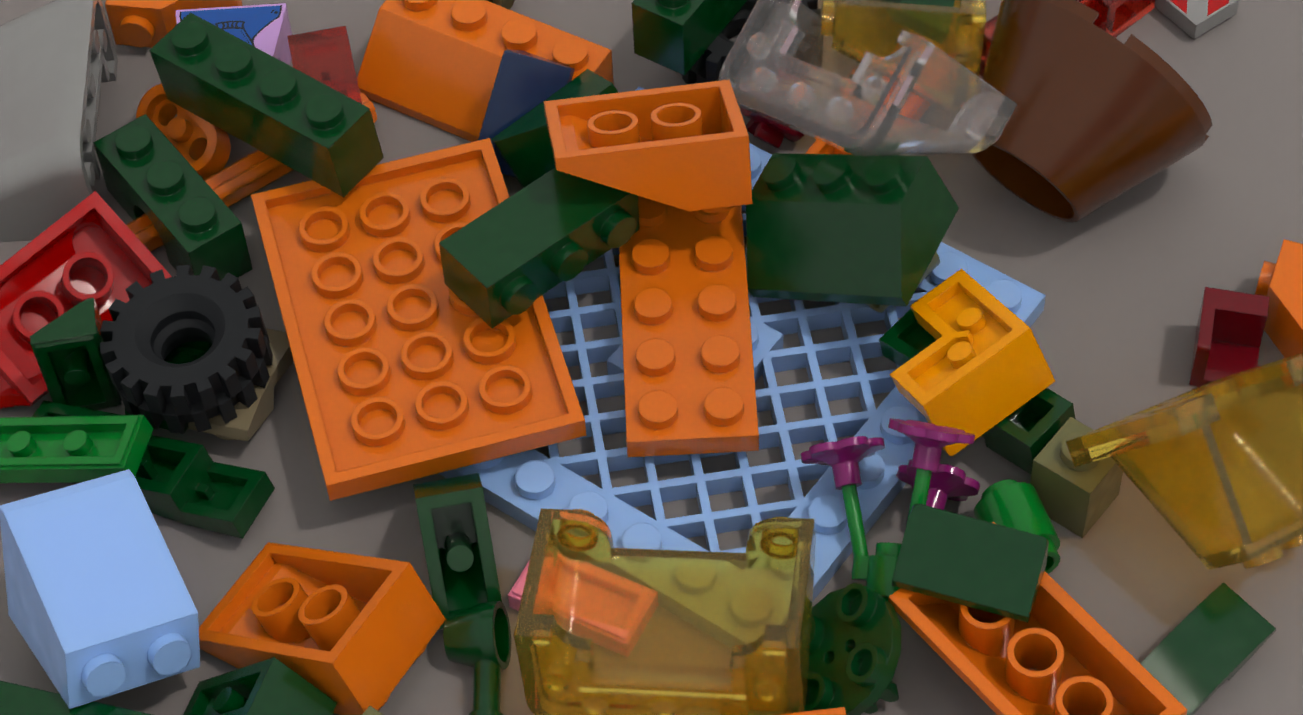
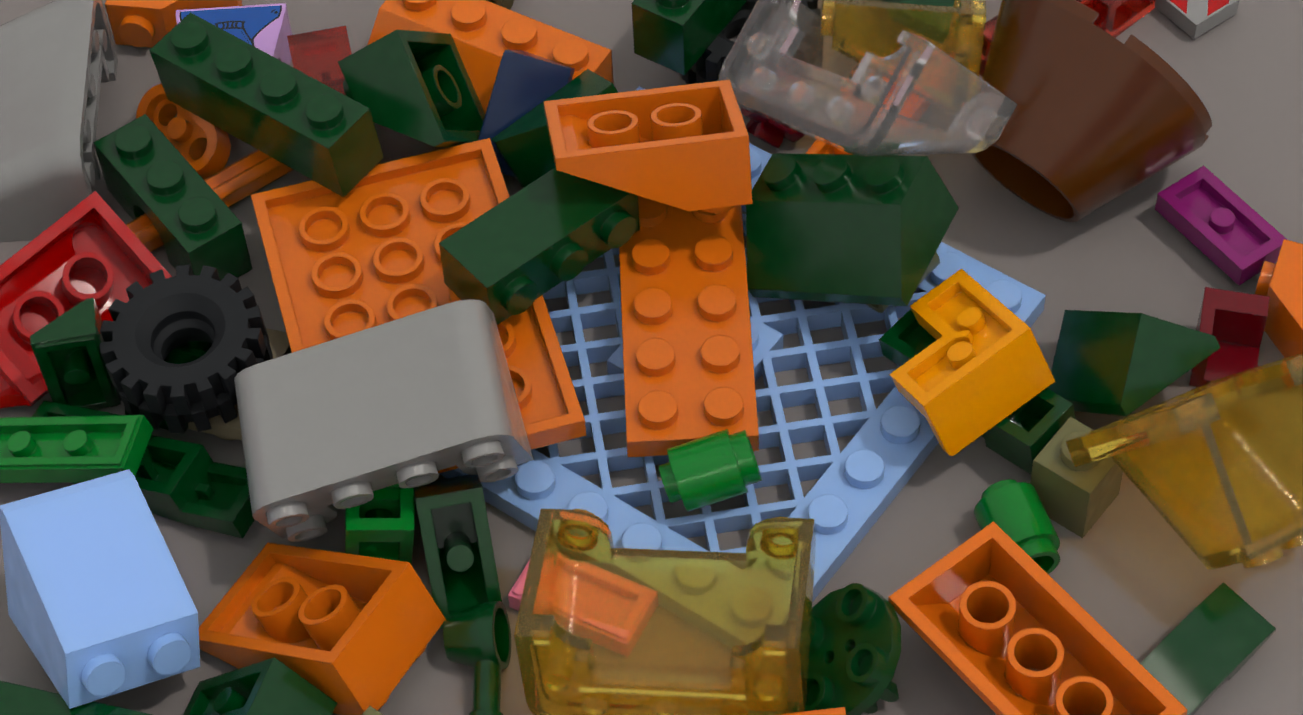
magenta plant [800,418,980,601] -> none
dark green slope [892,504,1049,623] -> none
none -> light grey windscreen [234,299,534,542]
none -> dark green slope [338,30,485,147]
none -> green brick [345,484,414,565]
none -> green brick [659,429,762,512]
none -> dark green slope [1047,310,1221,416]
none -> magenta plate [1155,165,1287,286]

